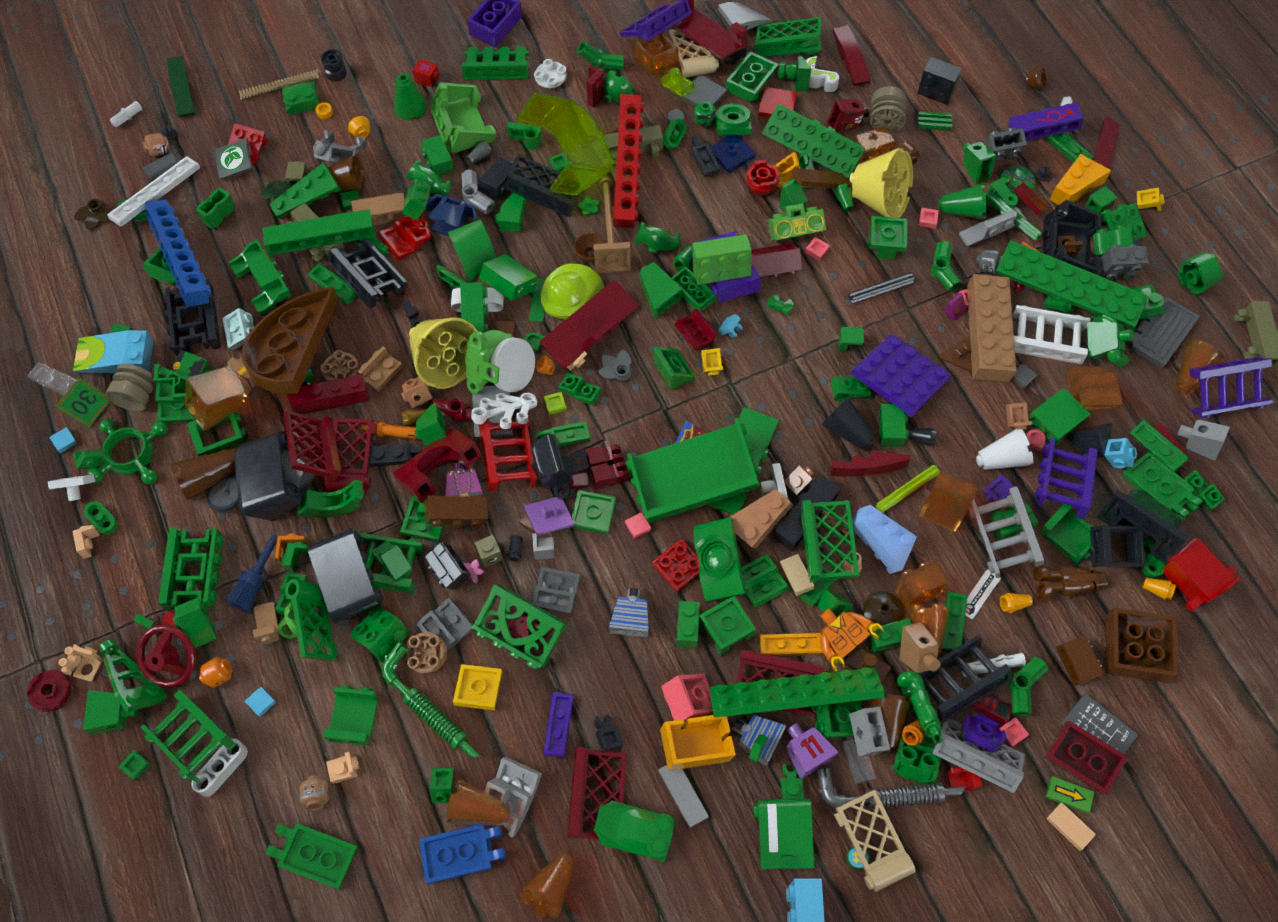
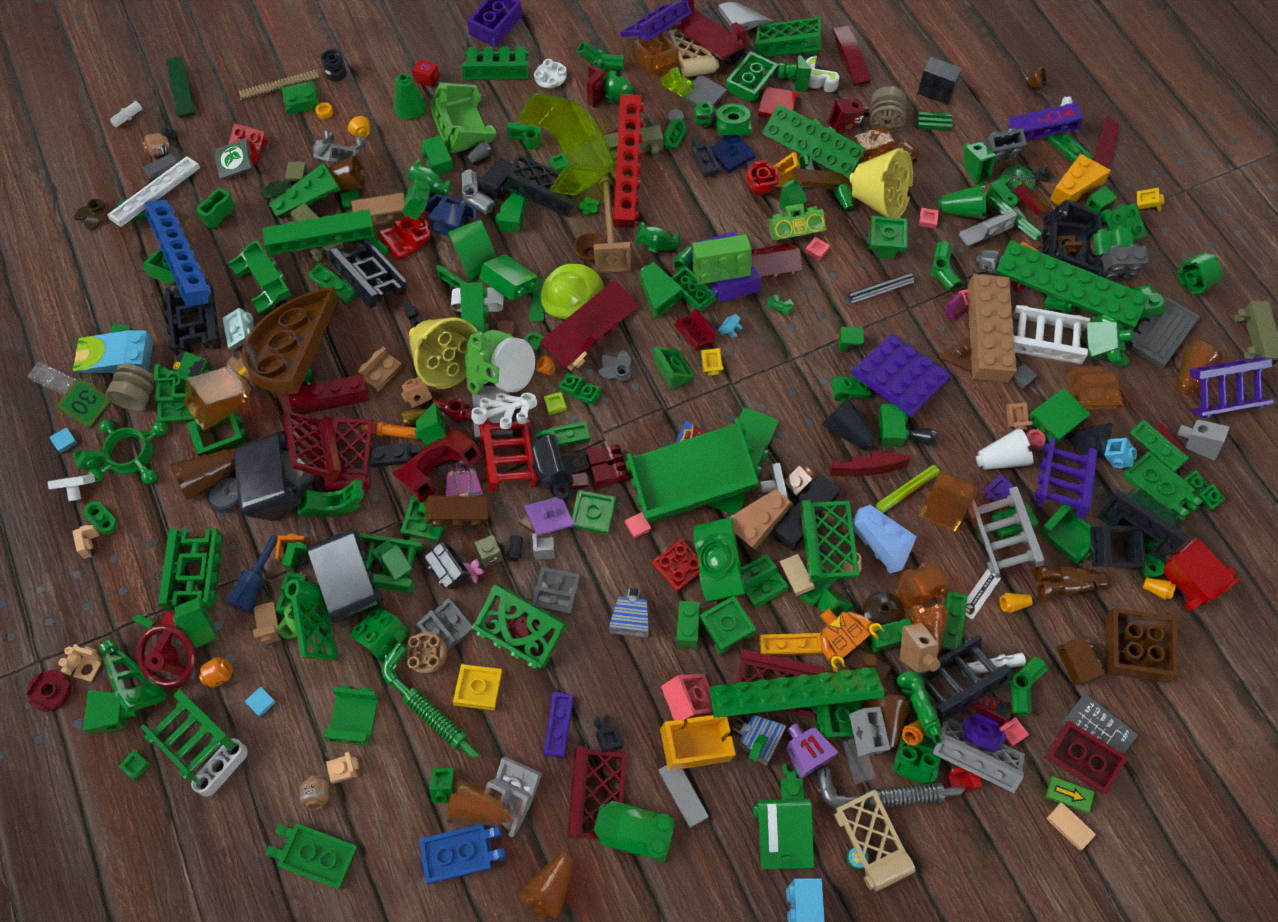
medium nougat tile [321,350,360,381] -> none

